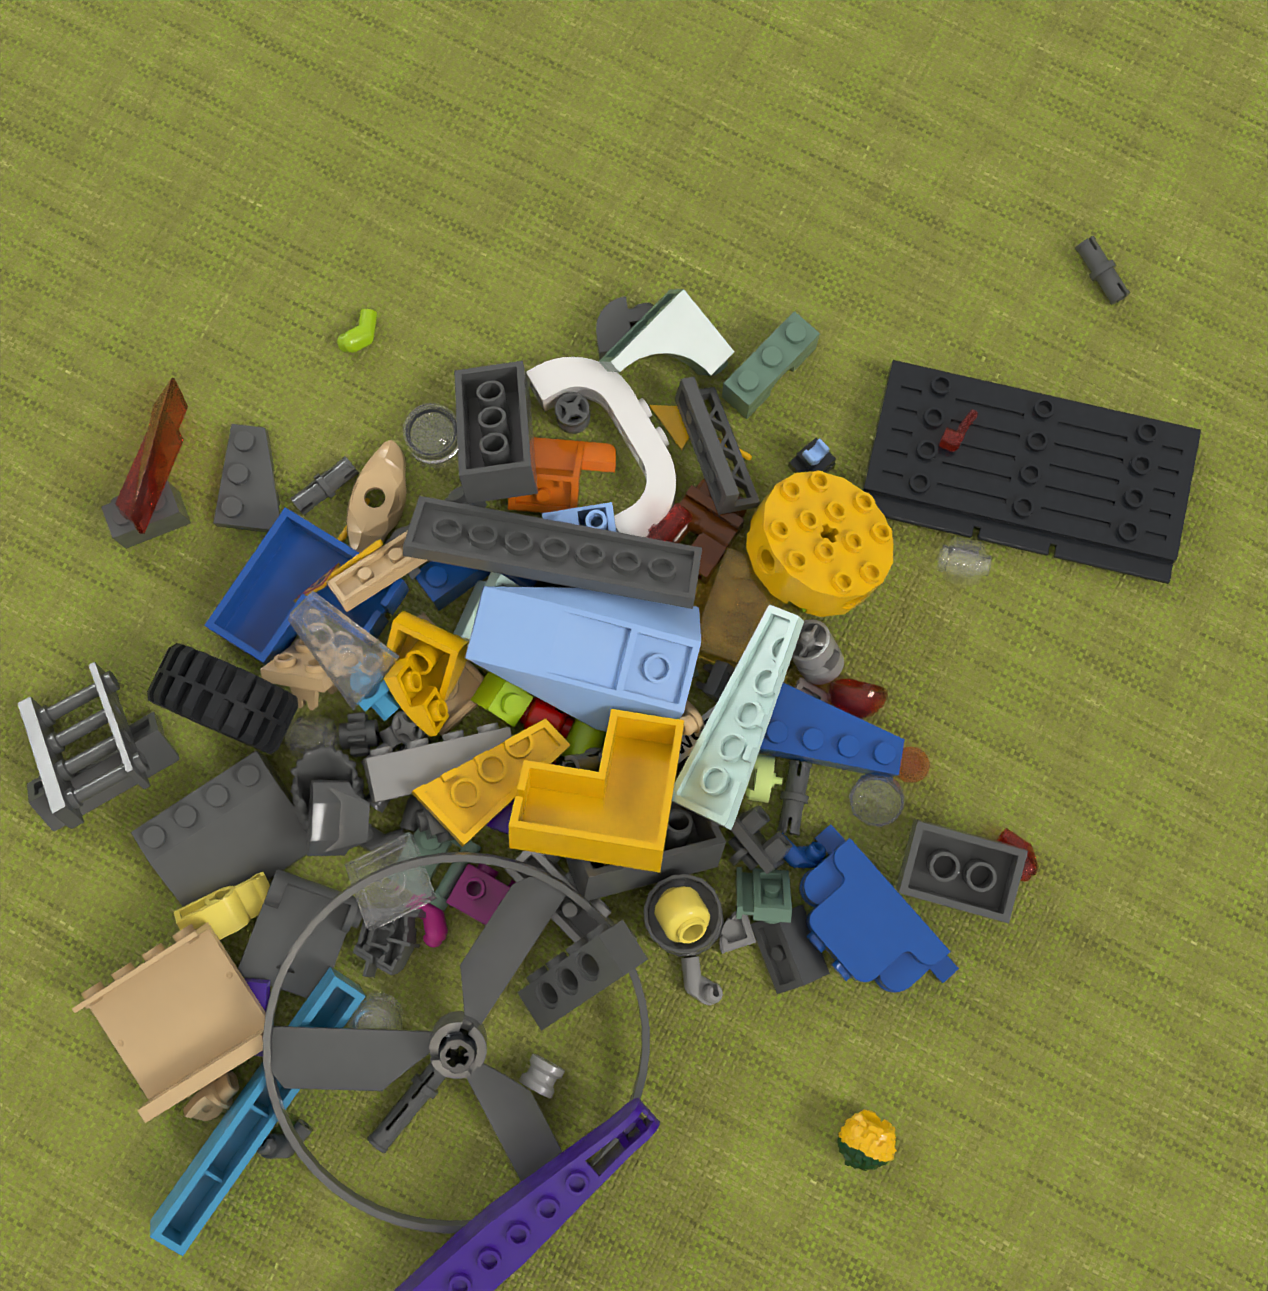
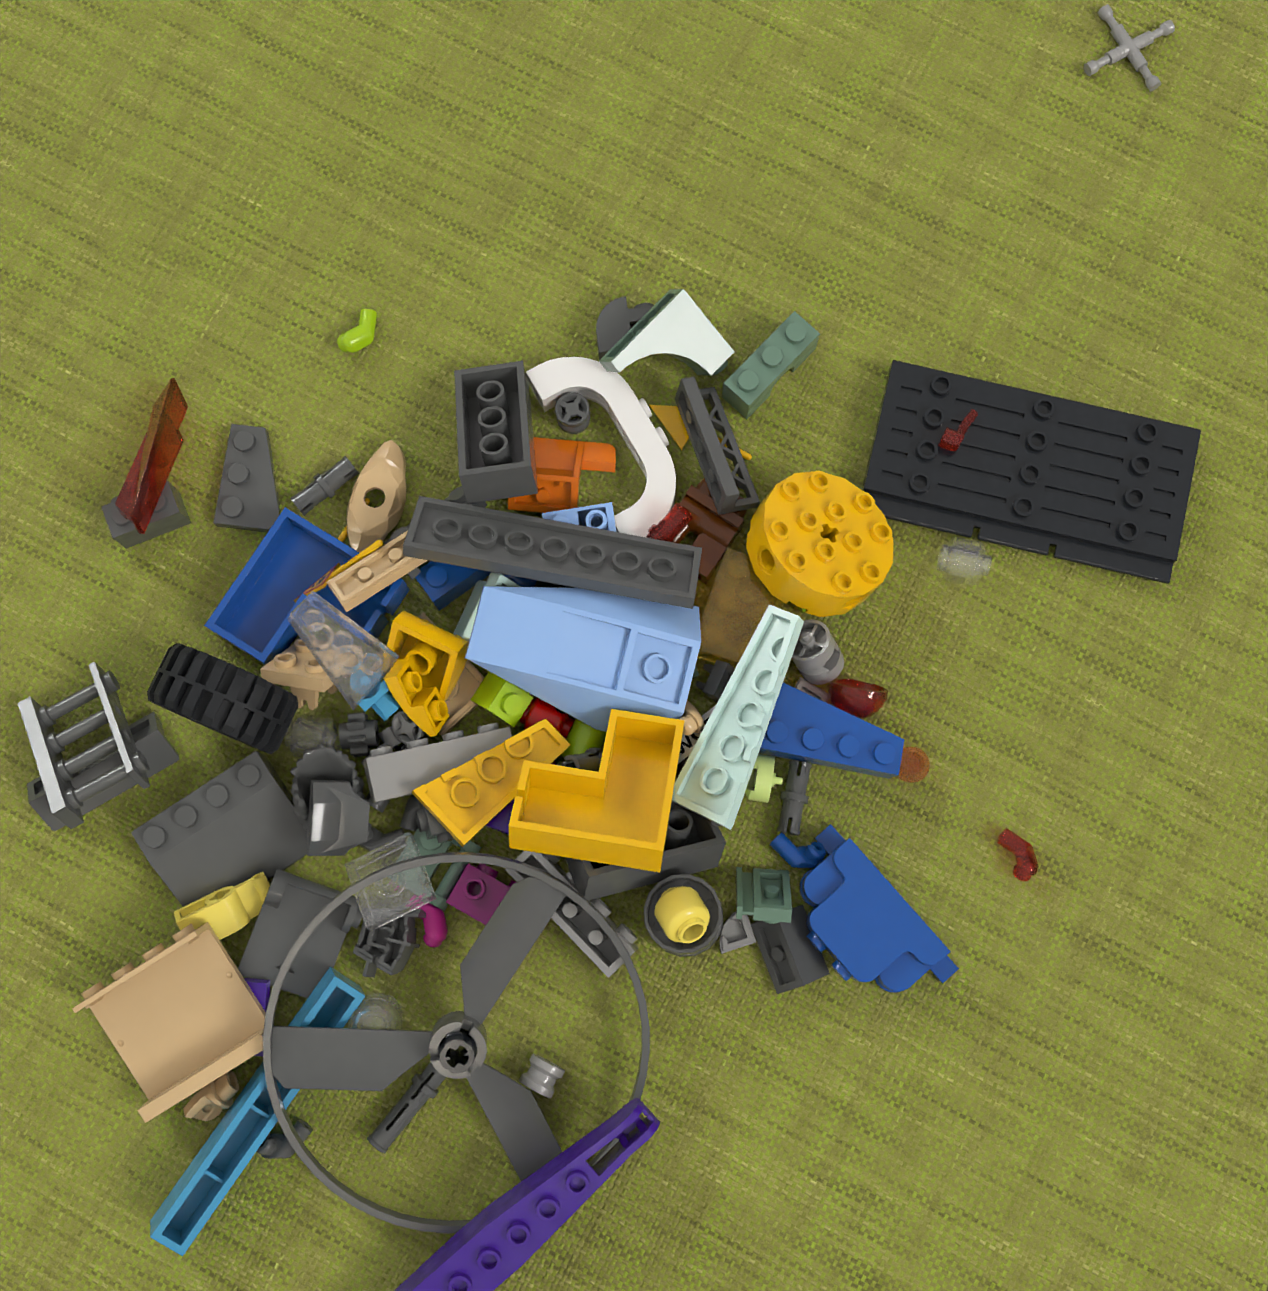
clear piece [403,403,458,468] -> none
dark grey brick [517,920,648,1031] -> none
light grey arm [681,956,723,1005] -> none
dark grey hips [728,806,793,874] -> none
black piece [788,437,836,473] -> none
yellow piece [837,1109,897,1171] -> none
clear hair [849,772,905,827] -> none
dark grey brick [896,818,1028,923] -> none
dark grey pin [1075,236,1131,305] -> none
none -> light grey piece [1084,4,1175,92]

